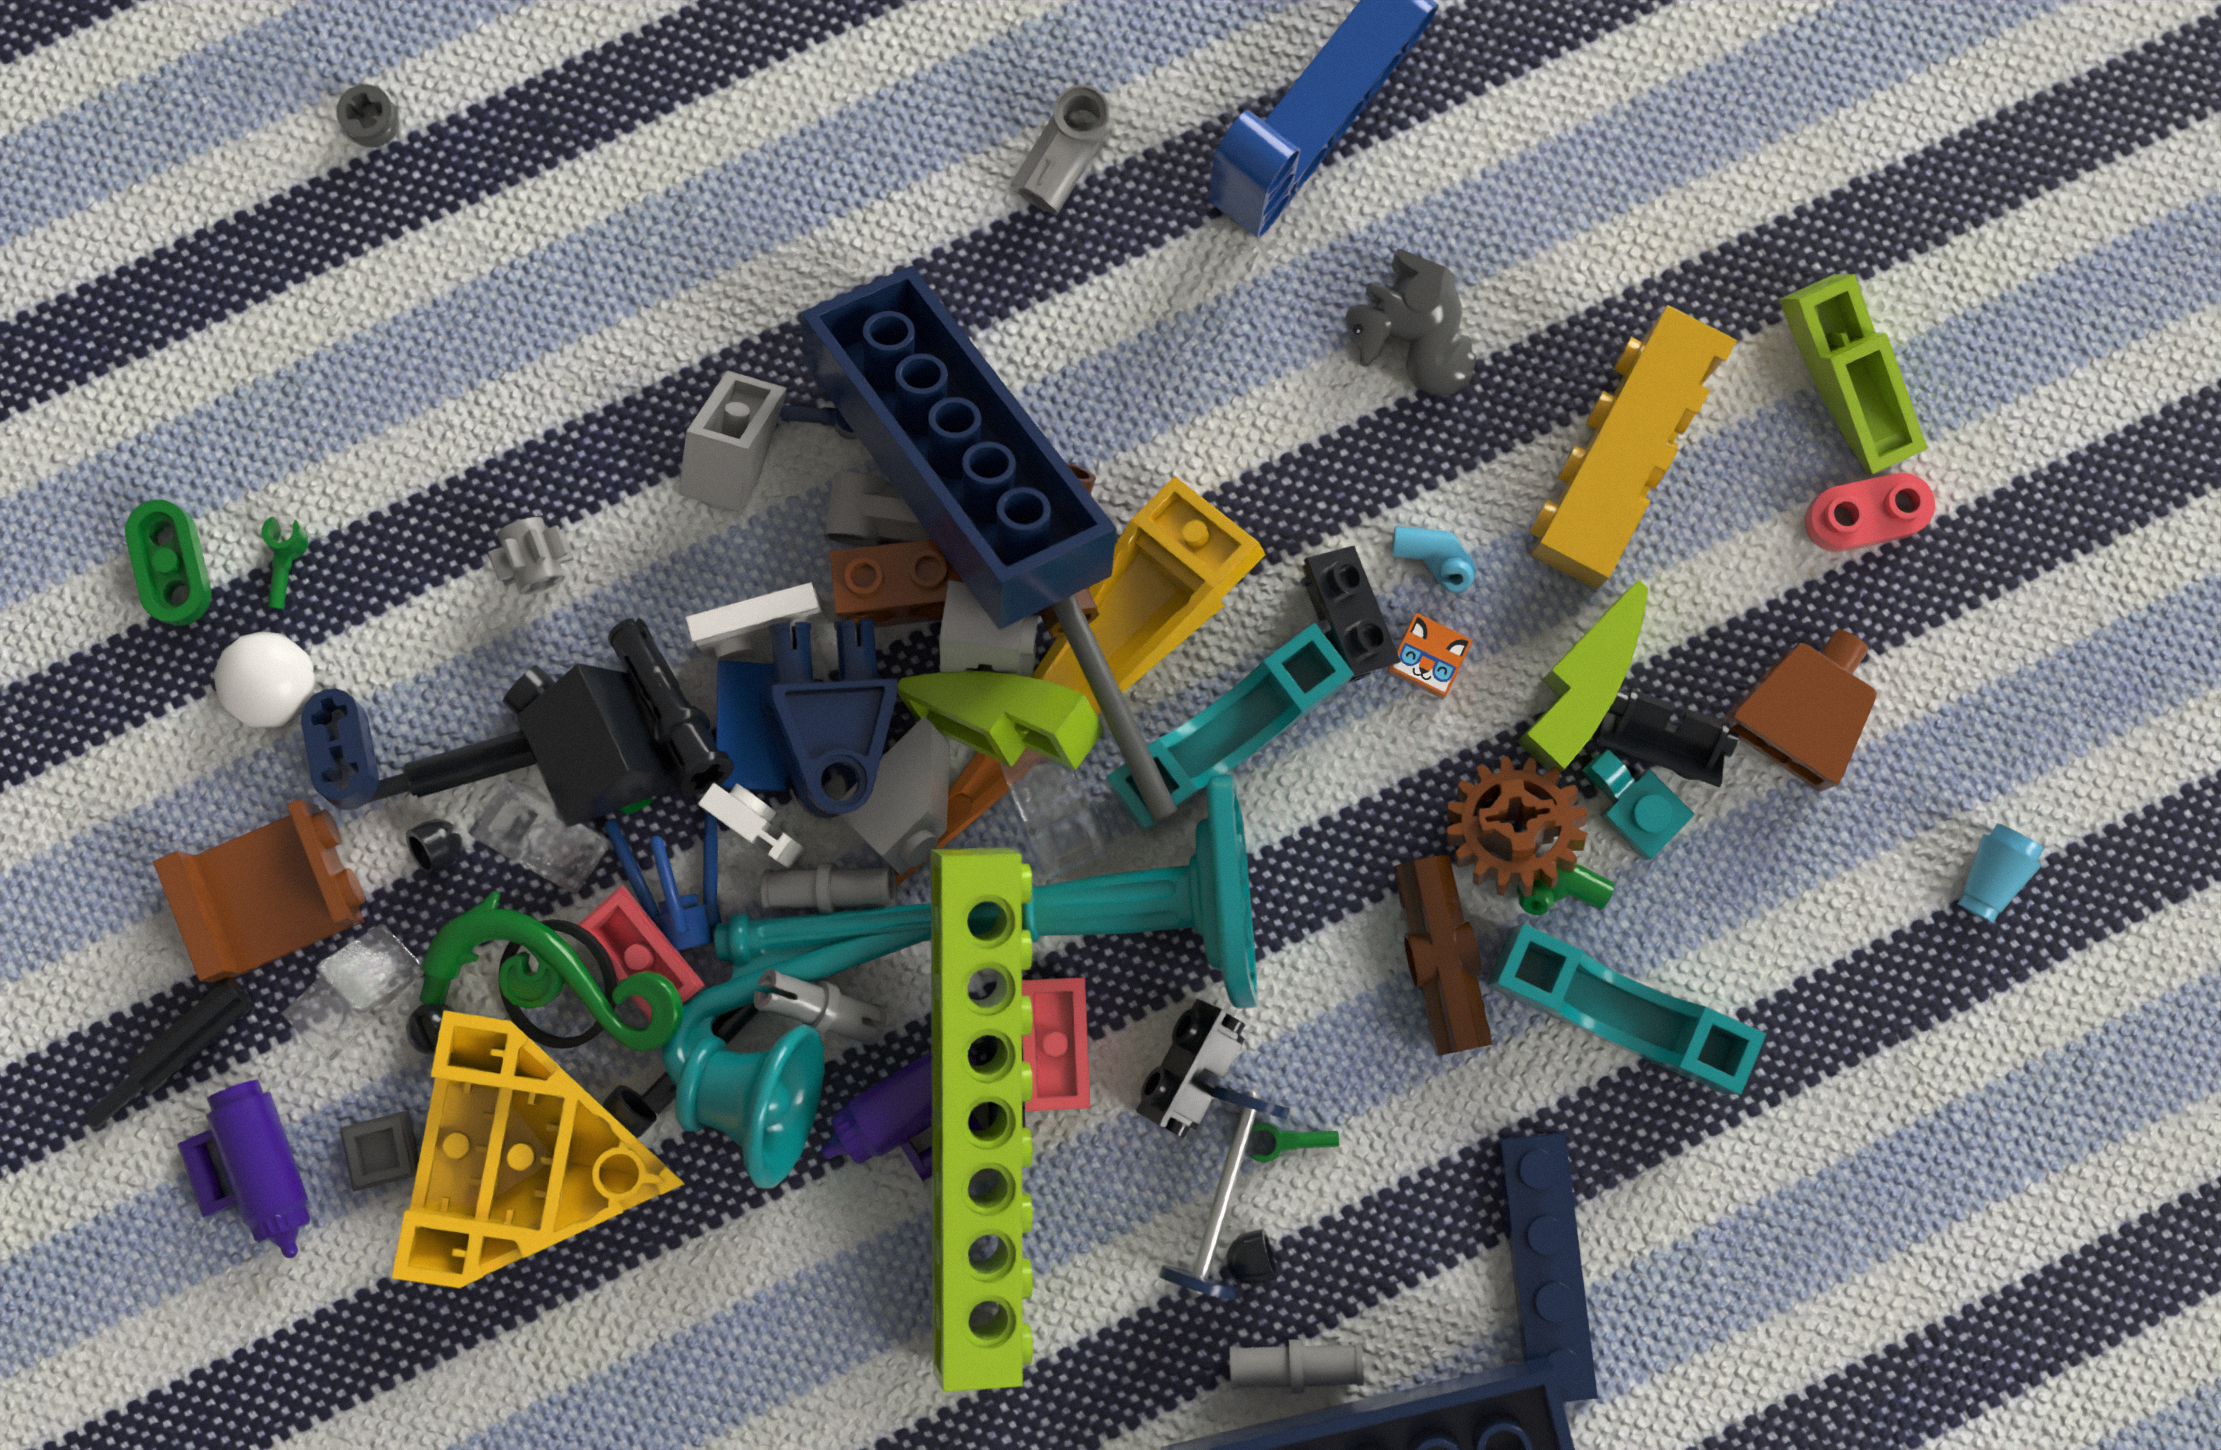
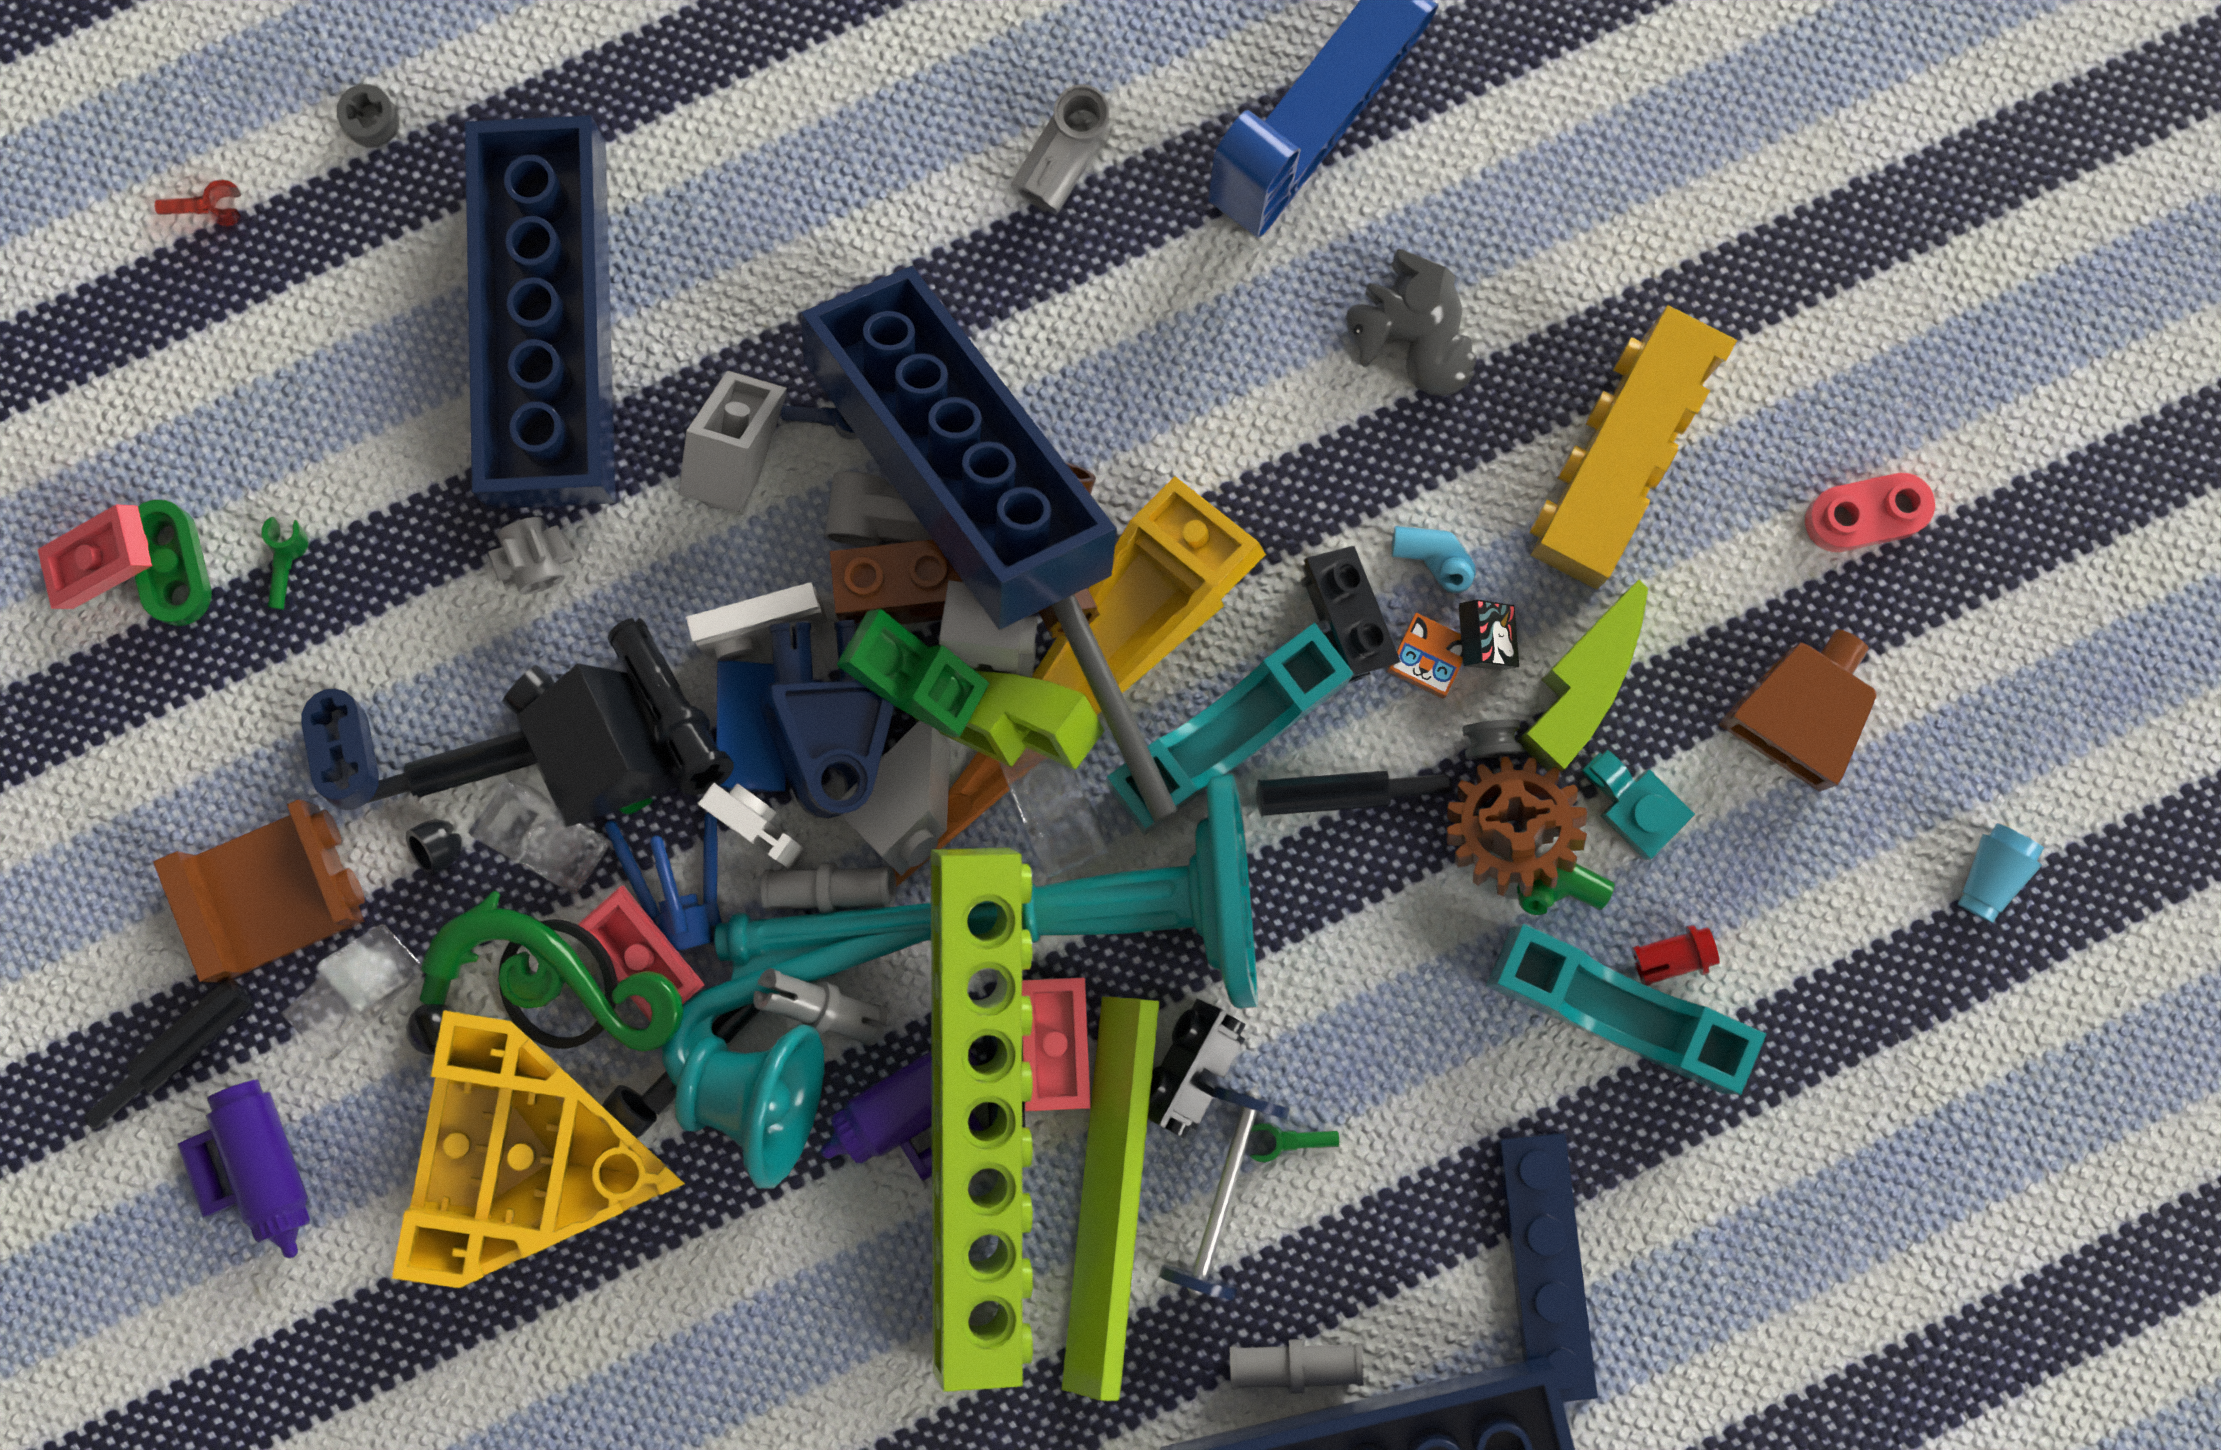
white hair [213,631,315,728] -> none
dark grey tile [339,1111,419,1192] -> none
black hinge [1226,1228,1277,1285] -> none
reddish brown piece [1393,854,1492,1056] -> none
black hinge [1598,687,1739,788] -> none
lime slope [1779,274,1928,474] -> none
none -> coral plate [37,504,152,609]
none -> clear red hand [154,179,241,226]
none -> dark blue brick [465,115,616,510]
none -> green slope [836,608,989,737]
none -> lime tile [1062,996,1159,1401]
none -> black axle [1256,771,1452,817]
none -> black tile [1459,600,1520,670]
none -> dark grey bush [1462,719,1523,760]
none -> red pin [1632,925,1720,986]

